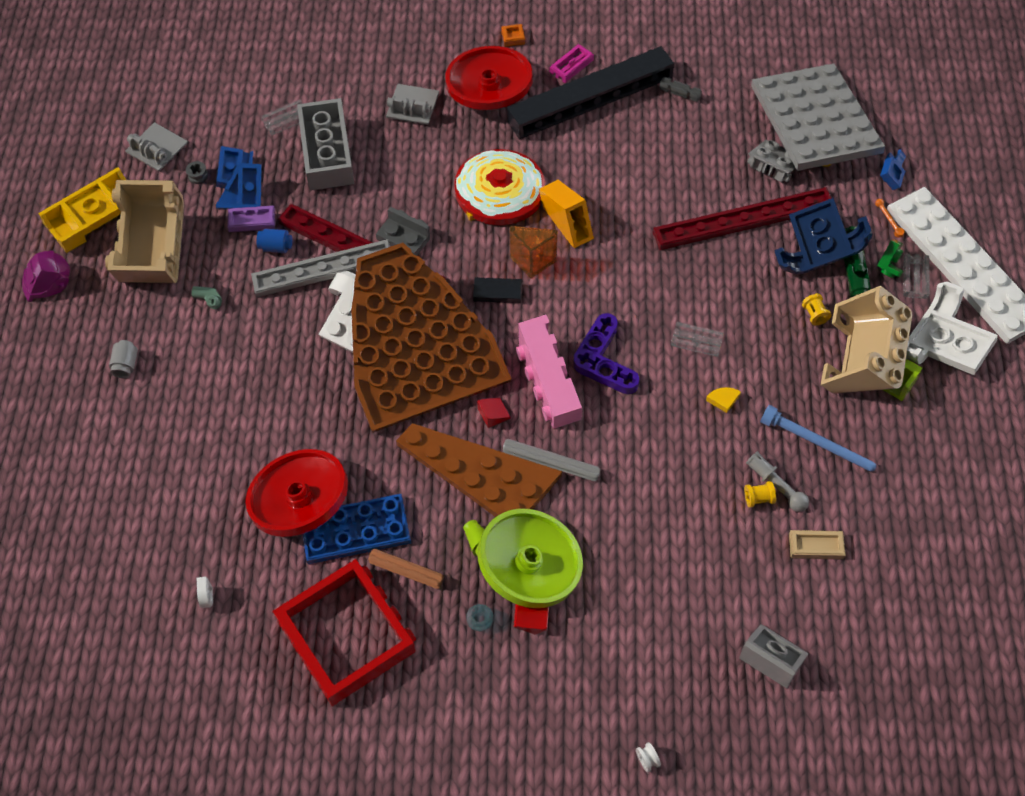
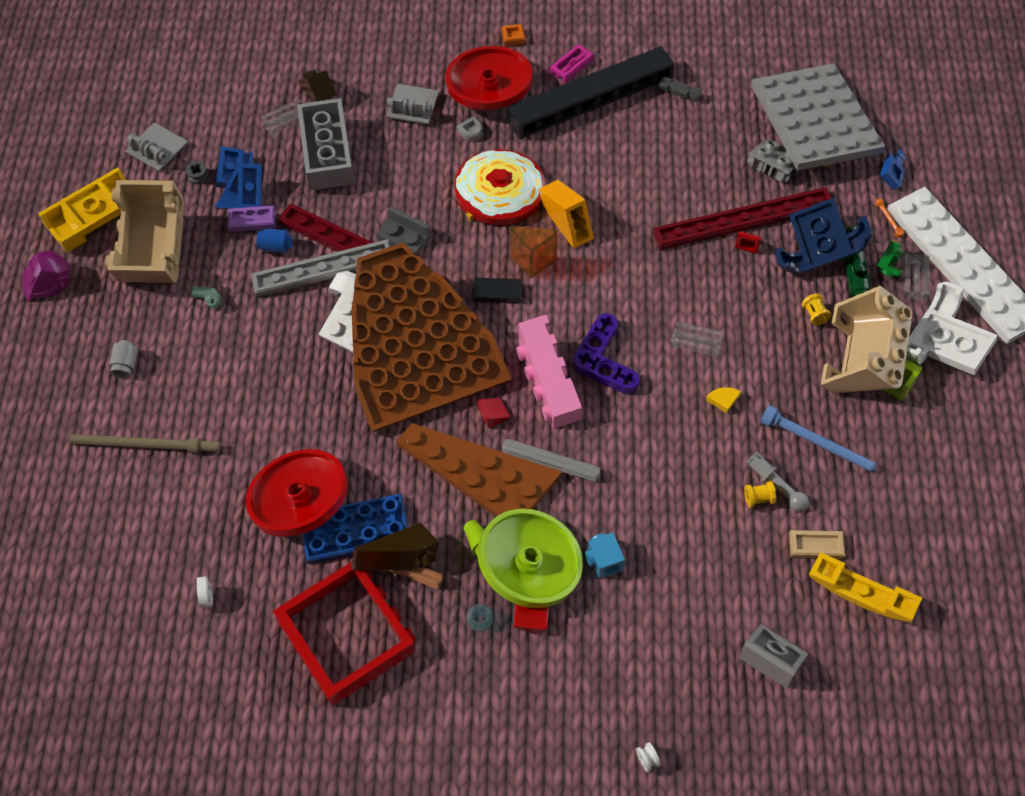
none -> dark tan bar [69,434,220,453]
none -> dark brown slope [298,68,337,102]
none -> dark brown slope [351,523,439,571]
none -> light grey tile [456,116,483,141]
none -> dark azure brick [585,532,625,579]
none -> red slope [735,231,762,254]
none -> yellow slope [809,552,922,622]

